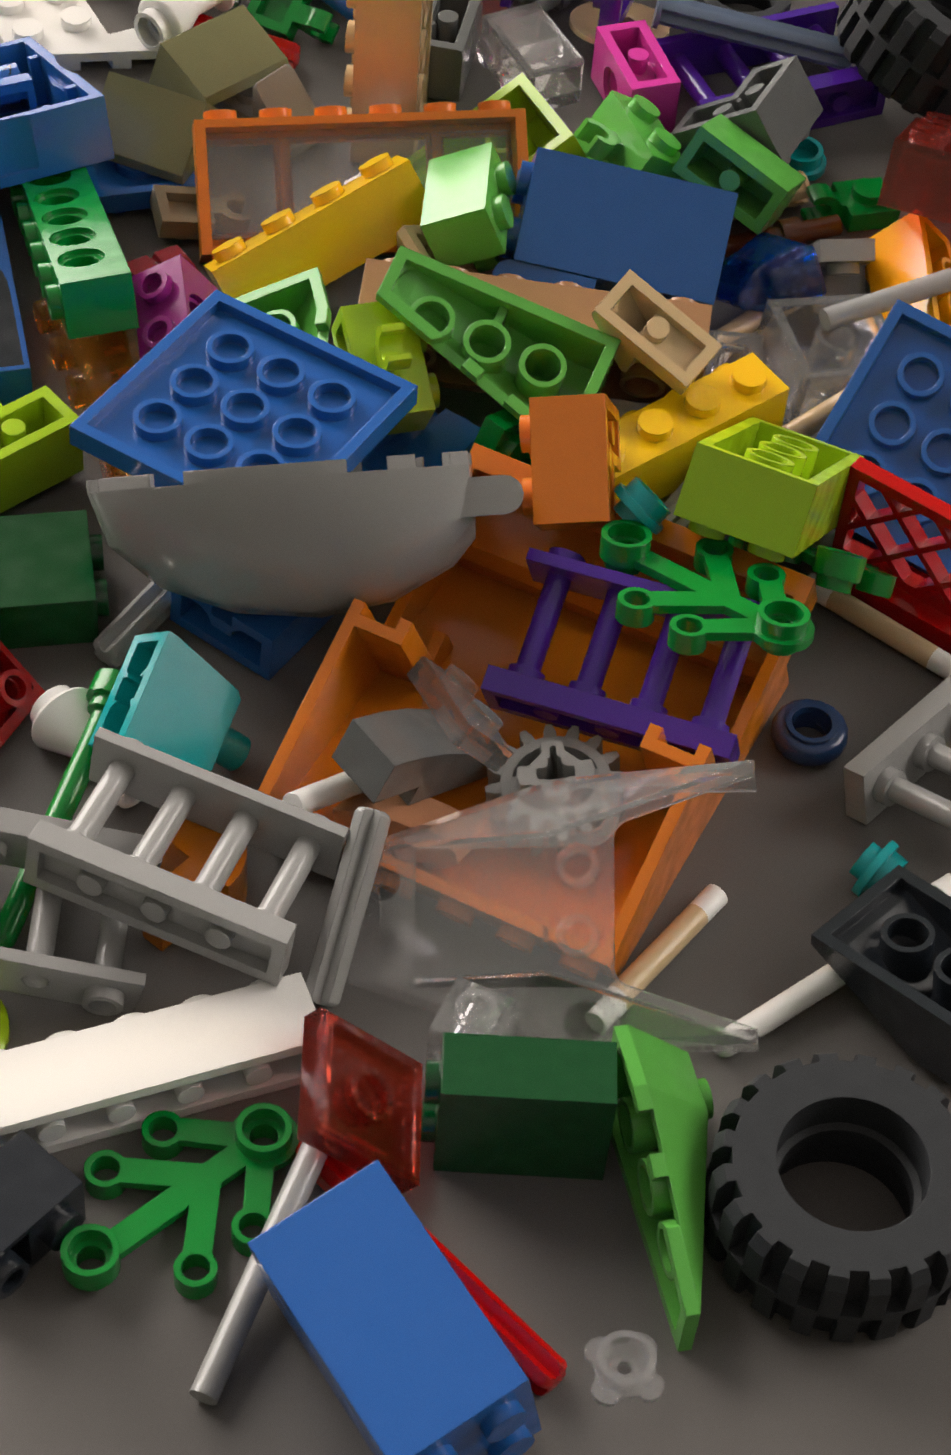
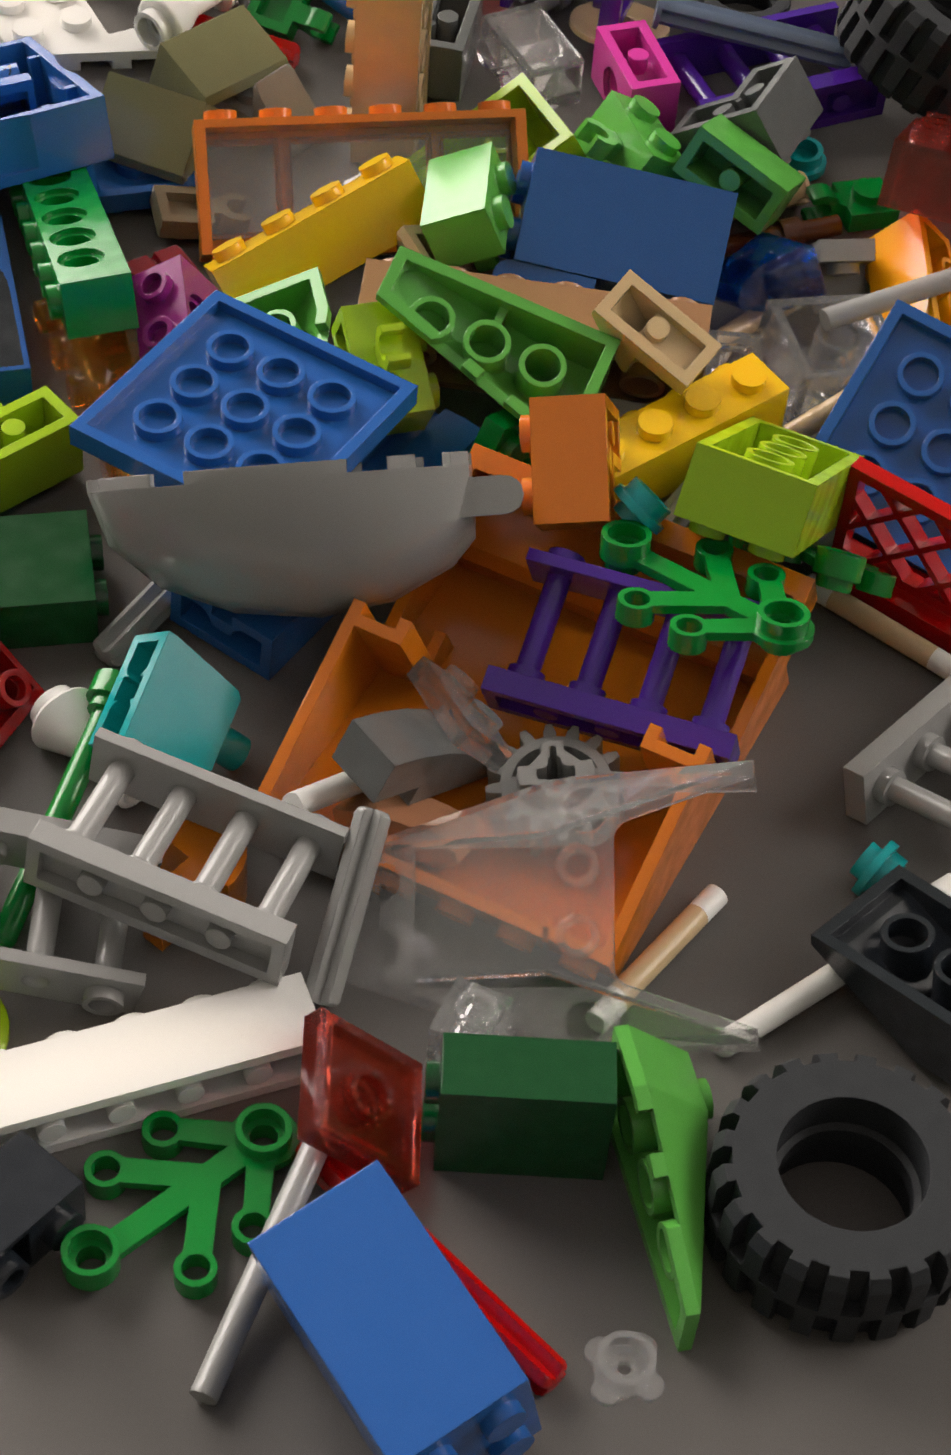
dark blue piece [771,699,849,767] -> none

